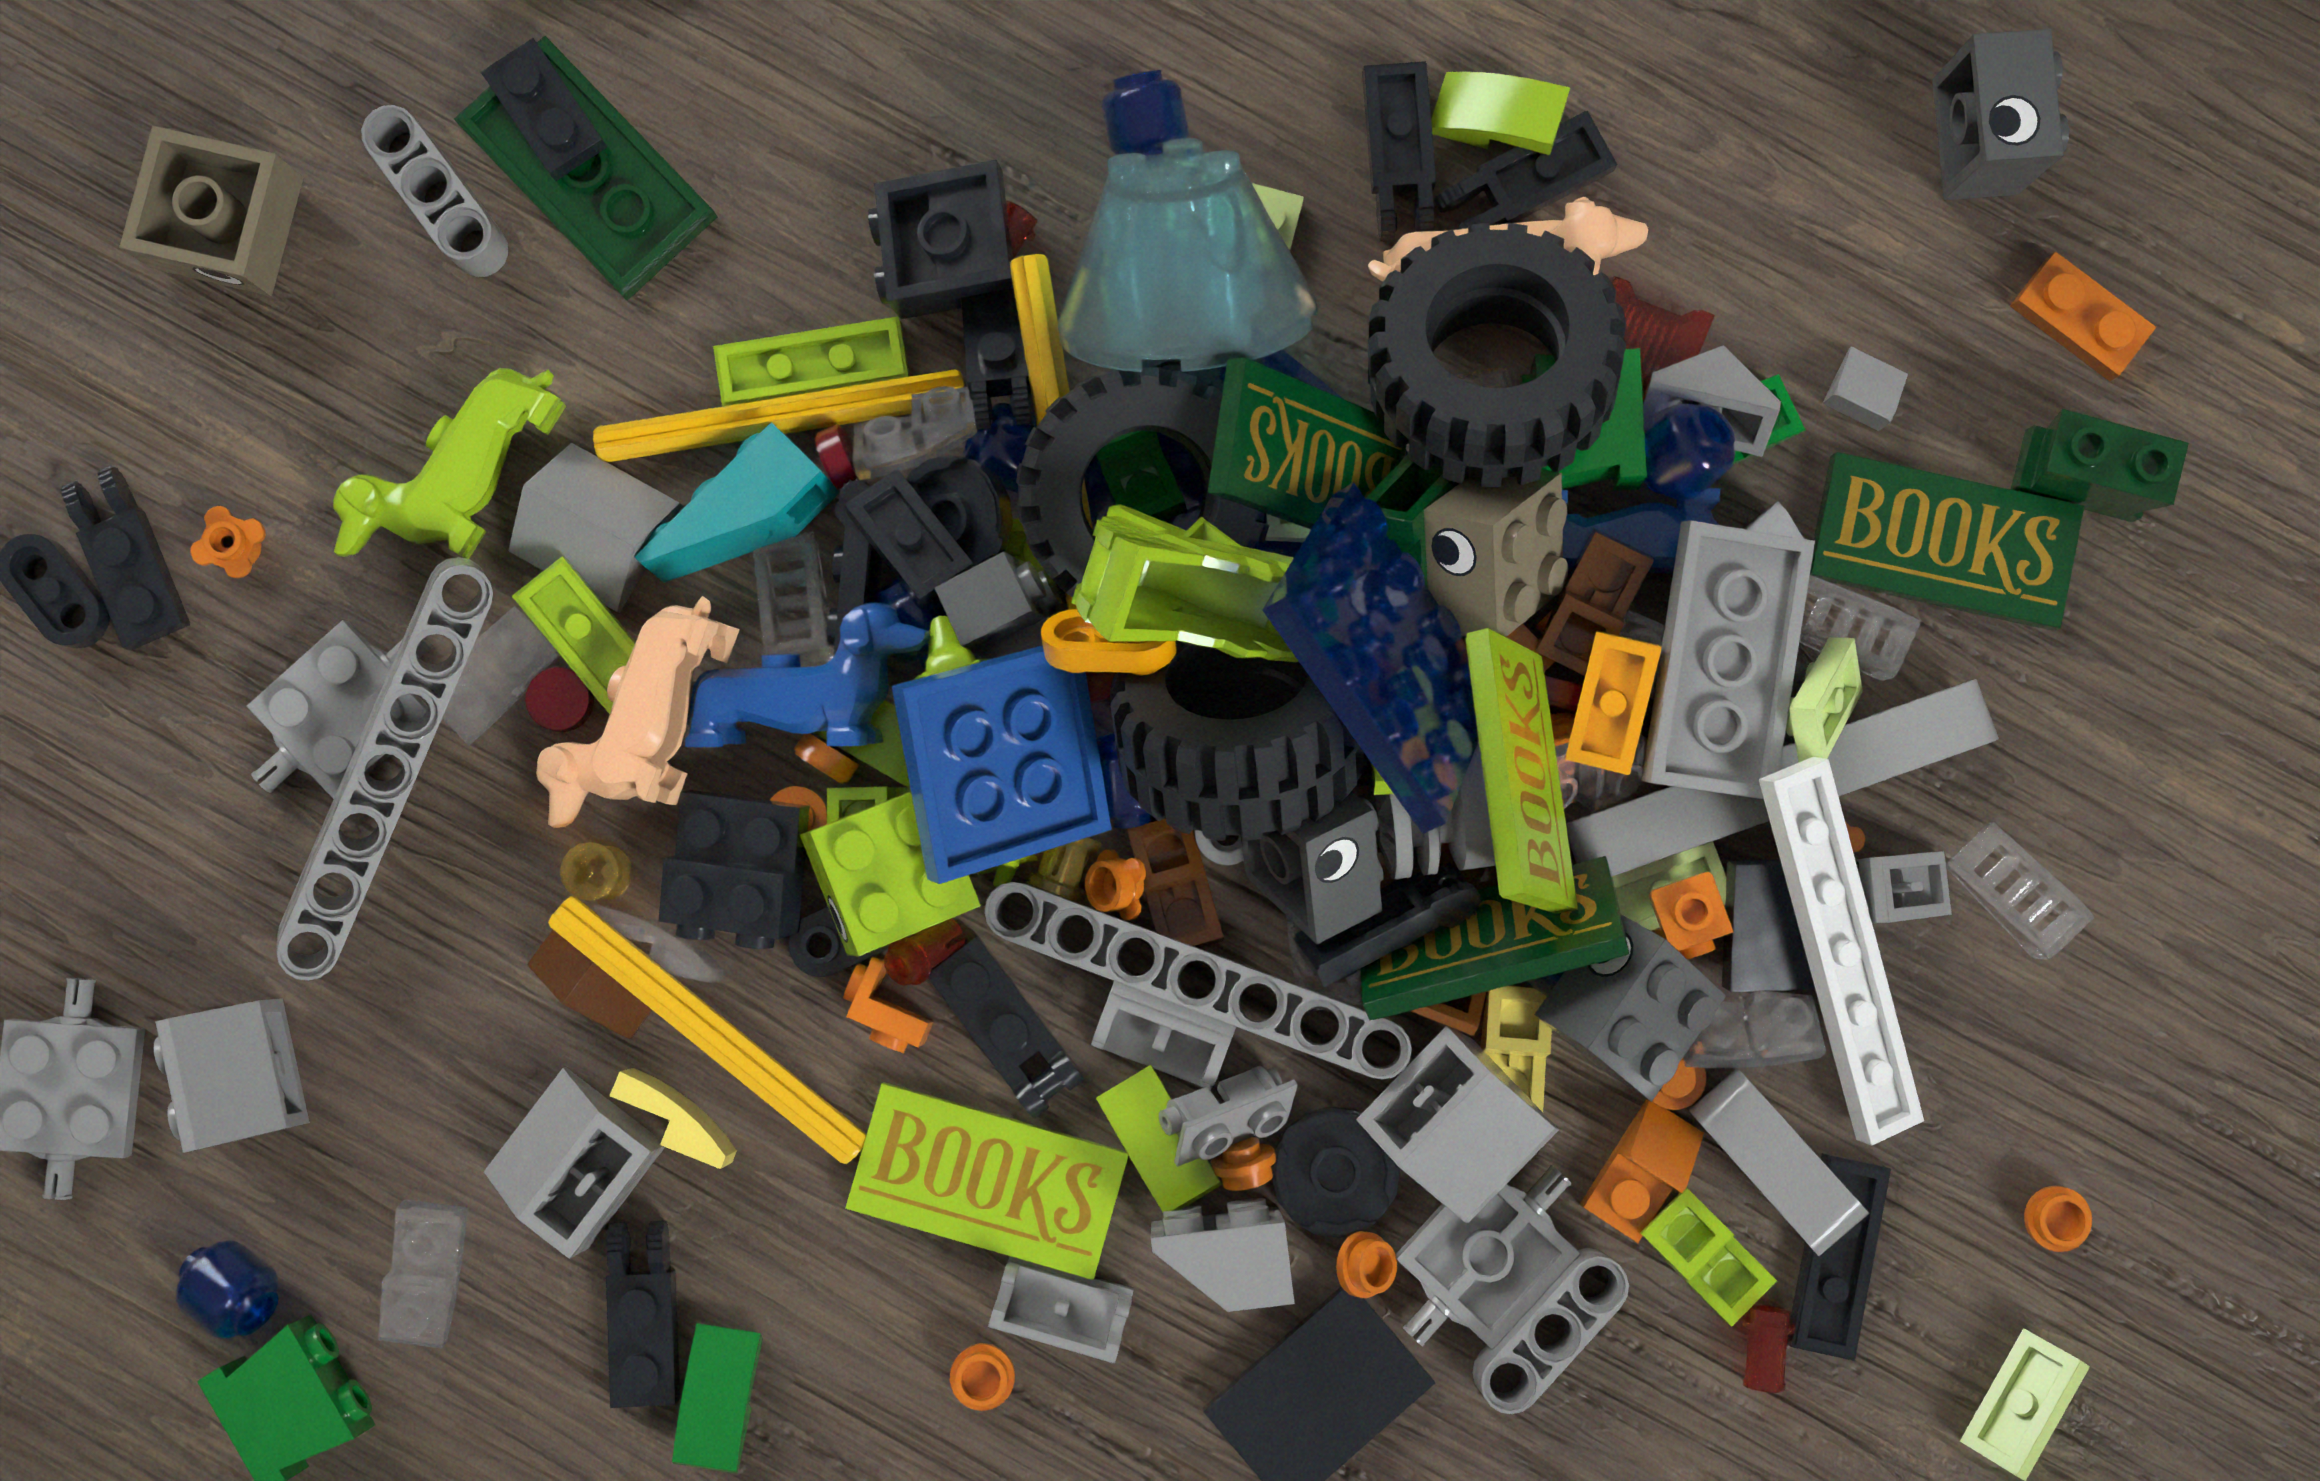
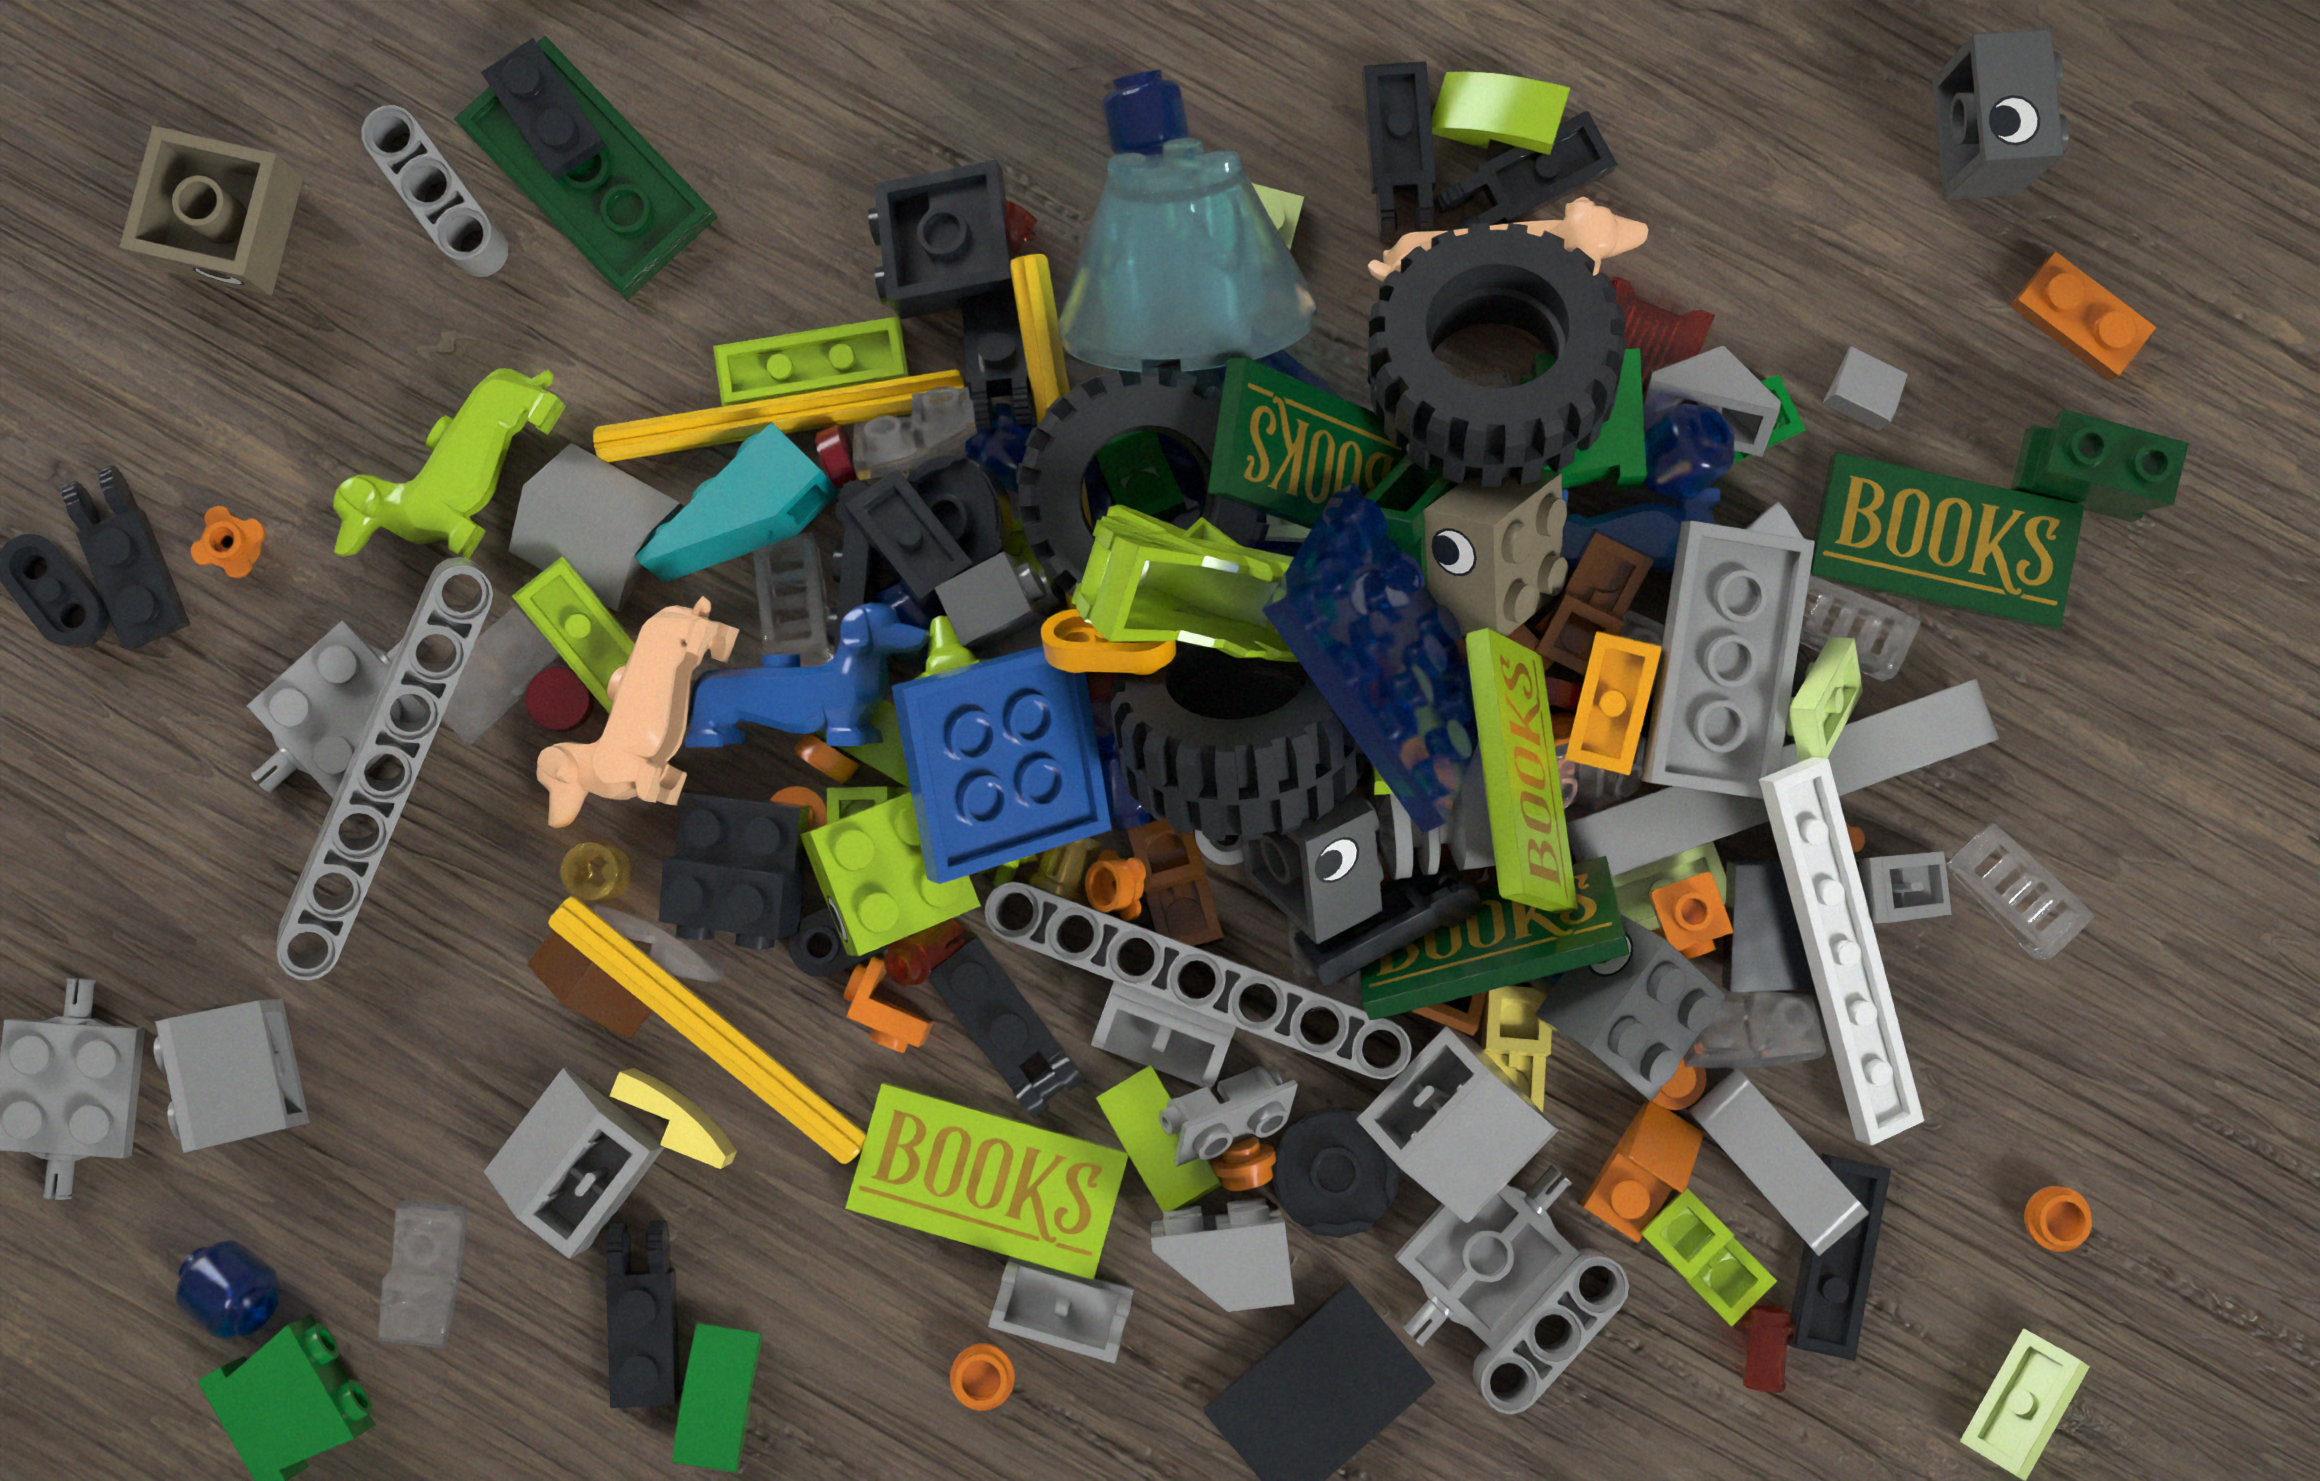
orange plate [1336,1231,1397,1298] -> none

